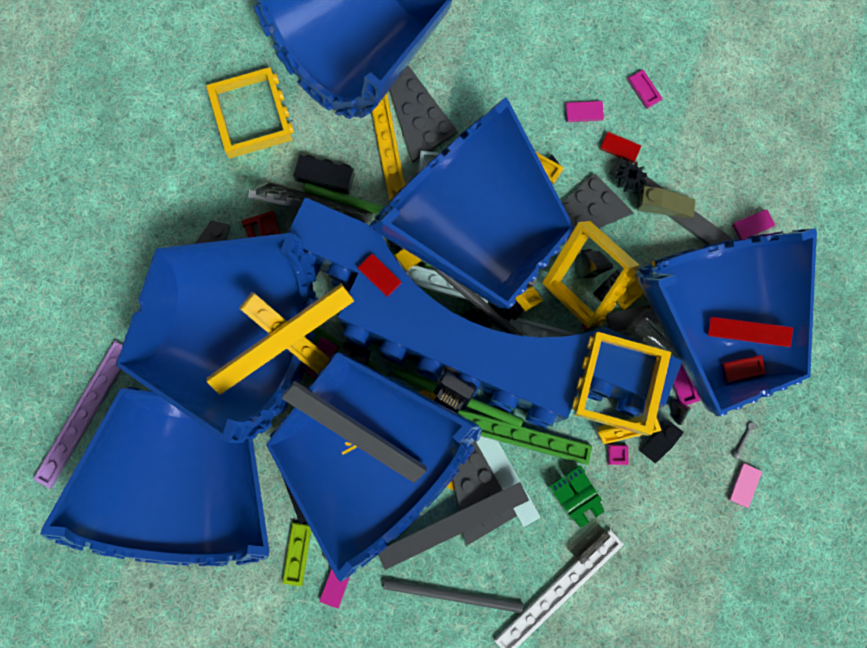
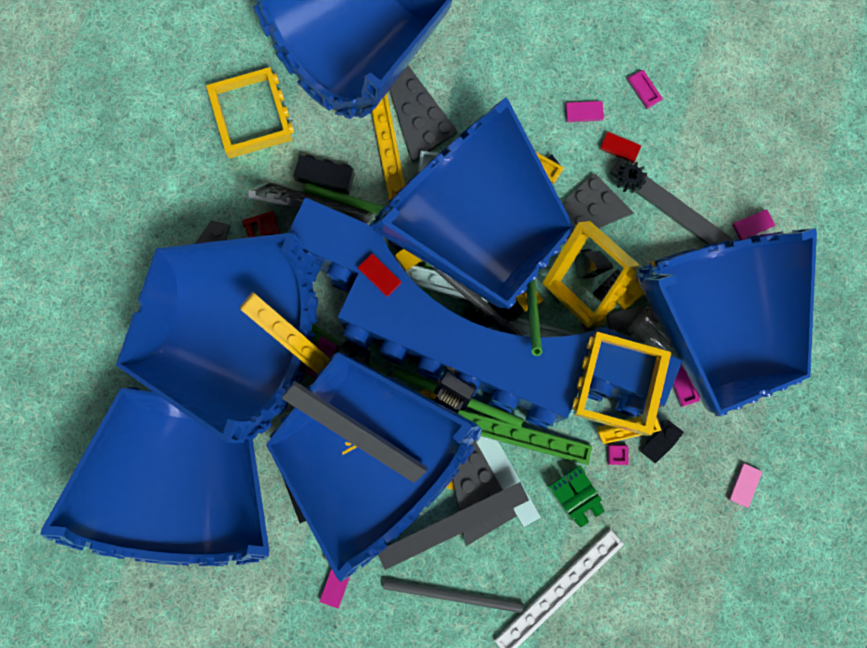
lavender tile [33,341,123,489] -> none
yellow tile [206,283,354,395] -> none
lime tile [282,522,312,587] -> none
clear smoke tile [567,521,610,564] -> none
olive slope [637,186,695,219] -> none
black tile [670,398,691,425] -> none
red tile [708,316,793,347] -> none
red tile [722,355,766,382] -> none
light grey hinge [733,423,756,459] -> none
none -> bright green piece [526,280,542,356]

